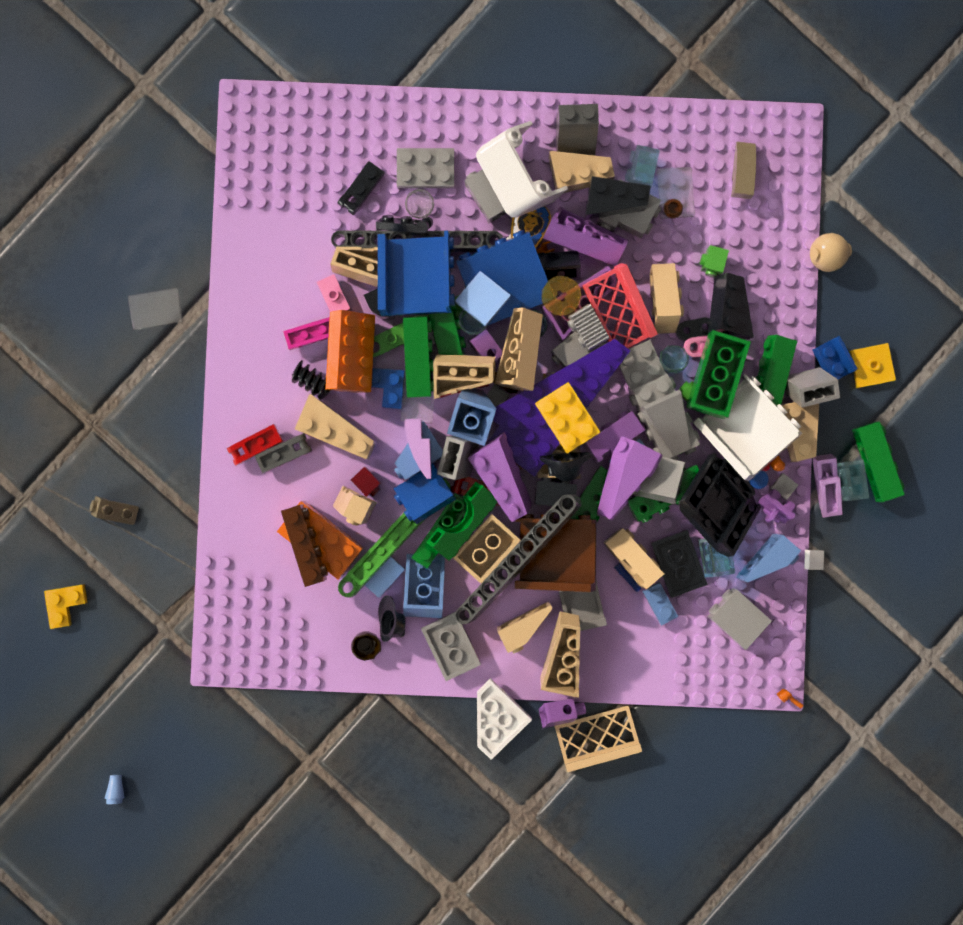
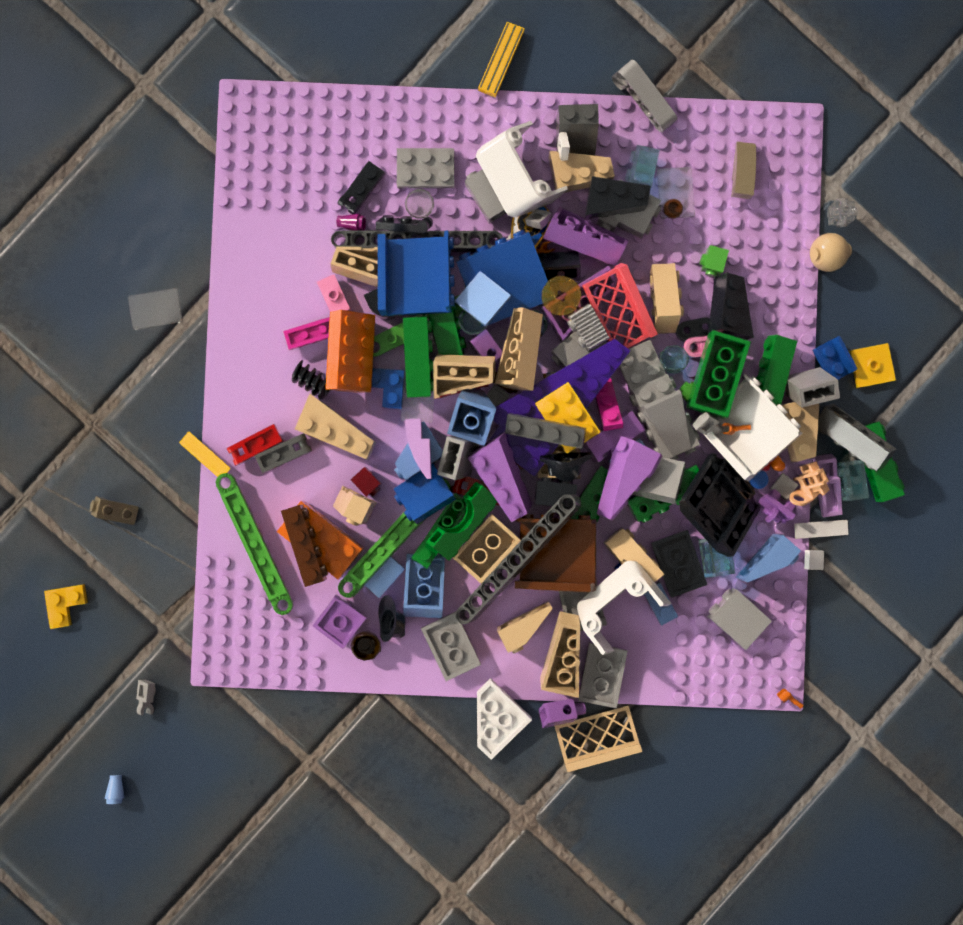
none -> light grey plate [136,679,156,715]
none -> yellow sticker [179,432,230,477]
none -> bright green plate [215,473,293,615]
none -> medium lavender plate [312,594,367,649]
none -> magenta cone [336,213,366,231]
none -> yellow tile [478,22,525,98]
none -> dark grey plate [505,413,586,449]
none -> light grey plate [525,209,553,229]
none -> white tile [557,132,570,161]
none -> white windscreen [577,561,671,655]
none -> light grey plate [578,642,628,708]
none -> dark pink plate [595,378,623,431]
none -> light grey beam [612,60,677,133]
none -> light grey plate [692,412,723,435]
none -> orange hand [722,423,751,435]
none -> light nougat piece [789,461,830,506]
none -> white sticker [794,520,848,539]
none -> brick [818,403,897,471]
none -> clear brick [827,198,857,227]

